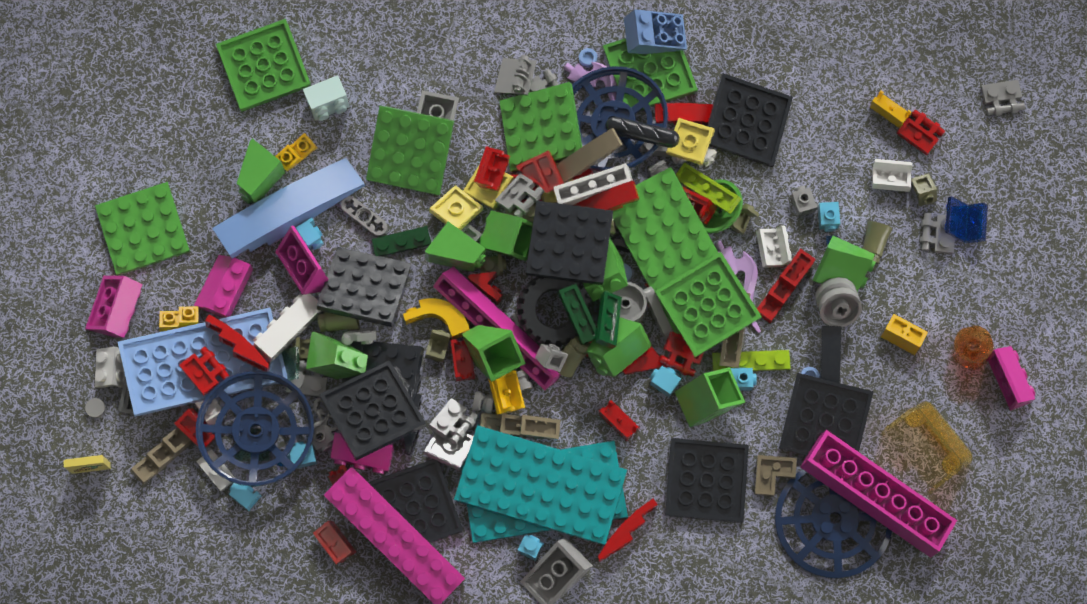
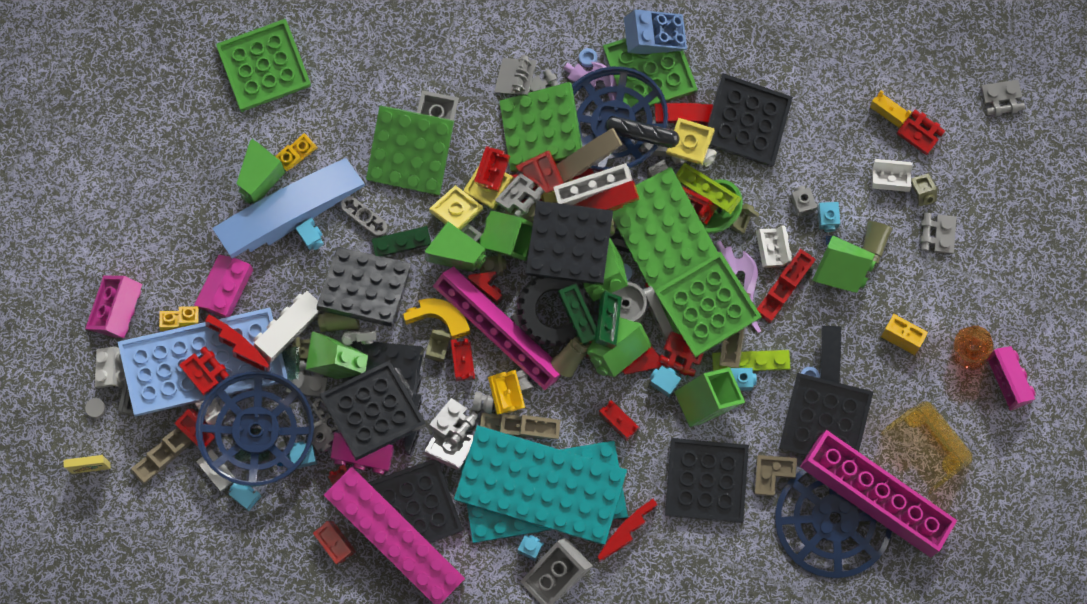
bright green plate [95,182,190,276] -> none
dark pink slope [276,226,329,295] -> none
light aqua brick [303,75,350,121] -> none
bright green slope [462,325,526,382] -> none
light grey brick [535,344,568,372] -> none
light grey wheel [815,277,862,327] -> none
clear blue bracket [945,196,988,243] -> none

